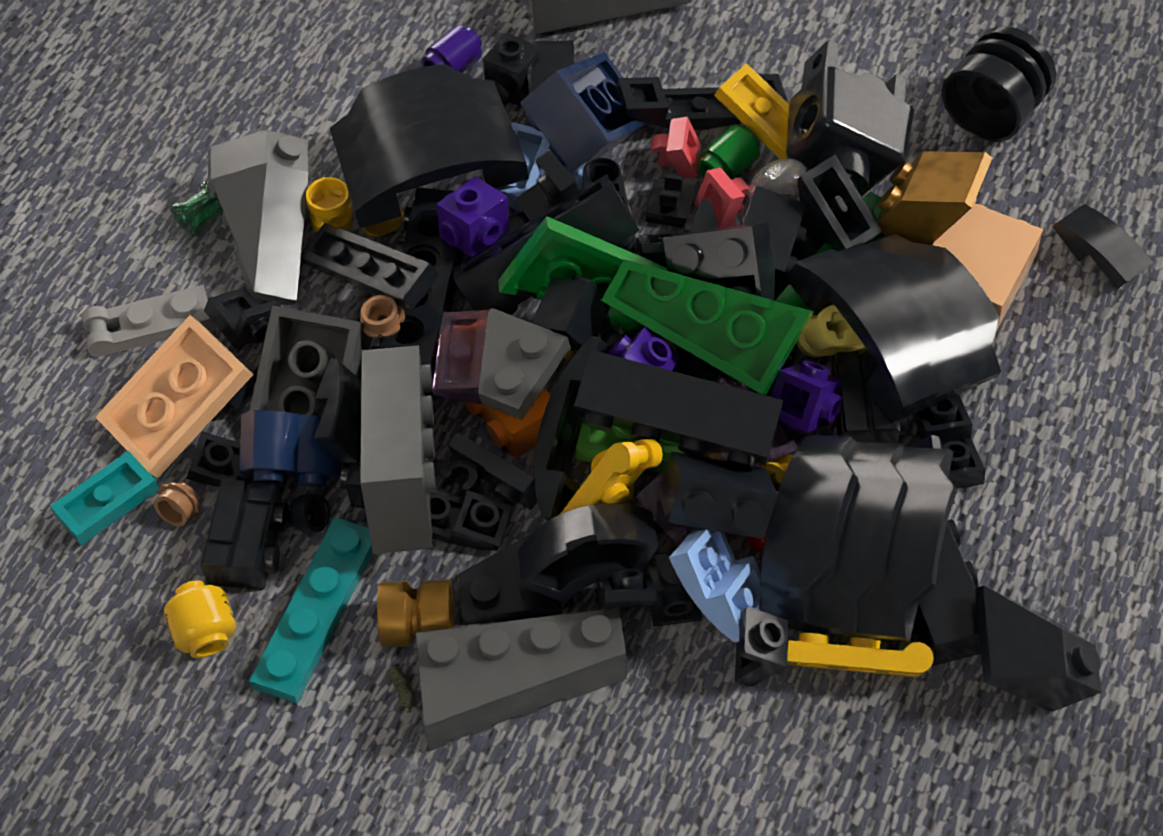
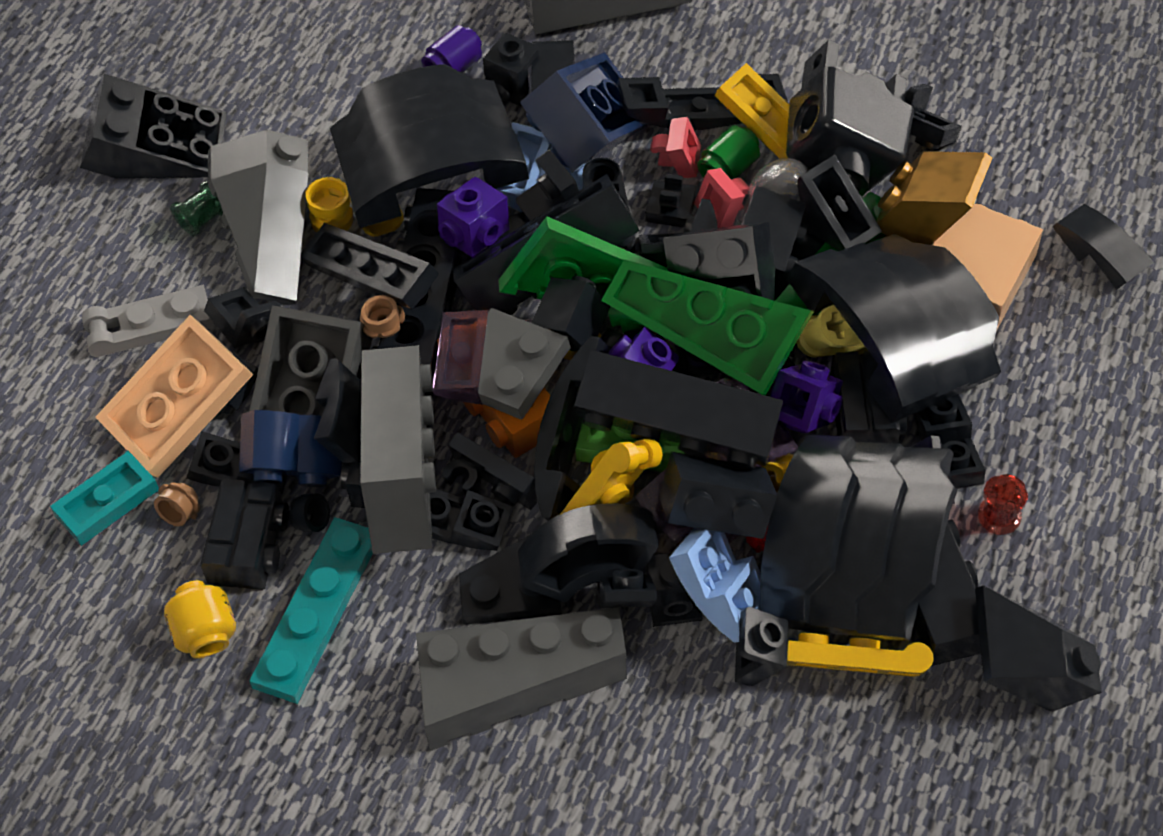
pearl gold wheel [377,579,454,647] -> none
olive leg [386,666,414,713] -> none
black wheel [941,26,1057,143] -> none
none -> black slope [80,74,227,179]
none -> black bracket [904,84,962,149]
none -> clear red bush [978,474,1029,535]

